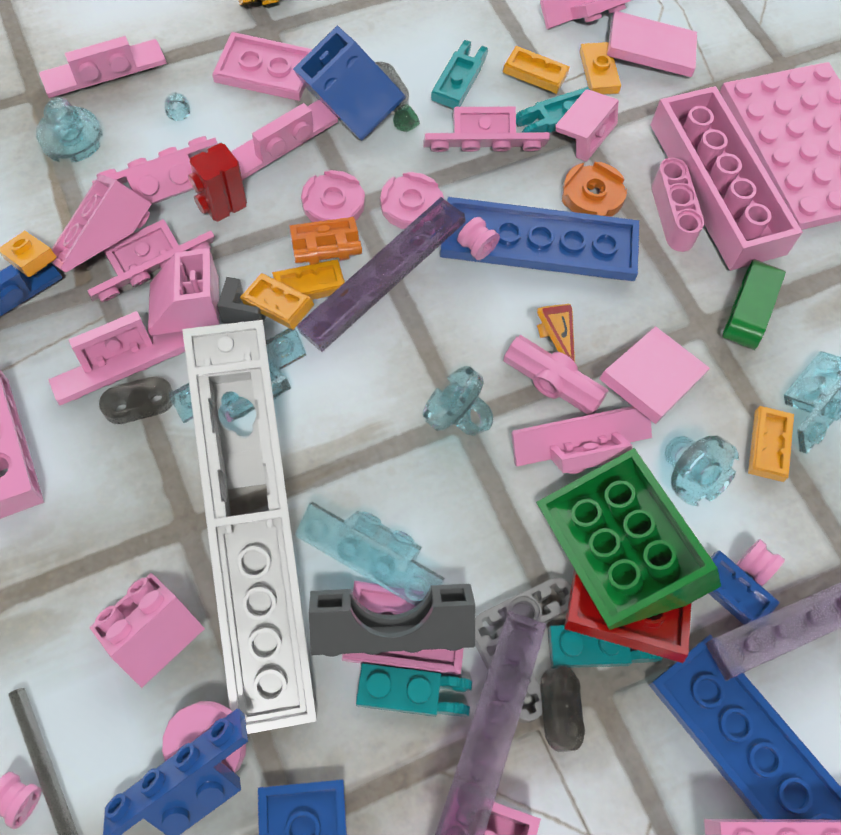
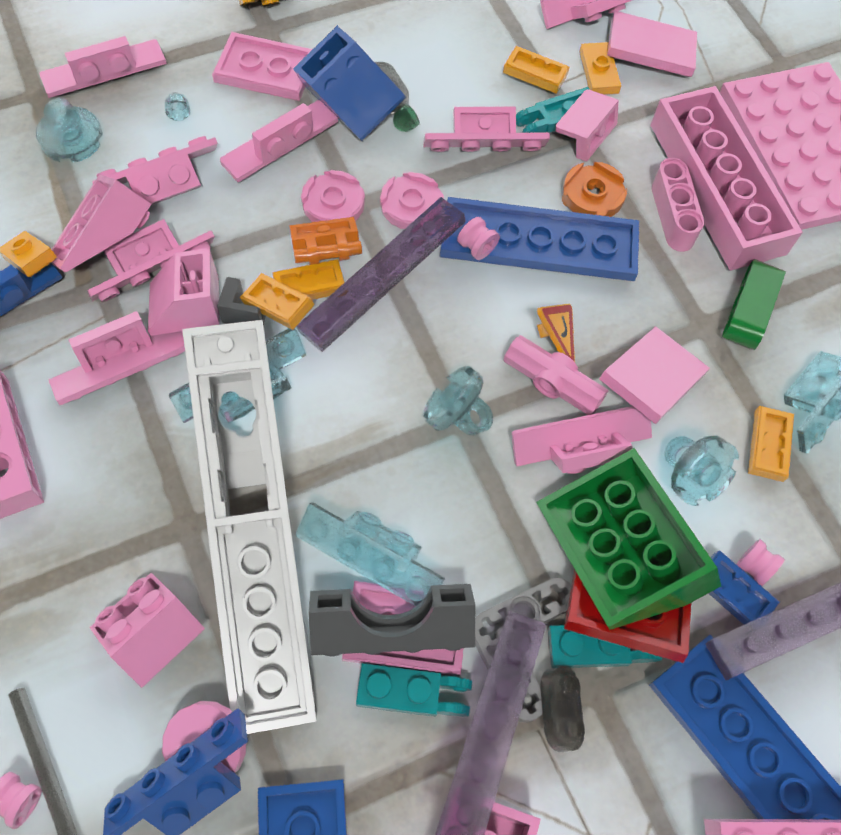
clear smoke plate [99,377,175,424] -> none
red brick [188,143,247,222] -> none
teal hinge [431,40,488,109] -> none

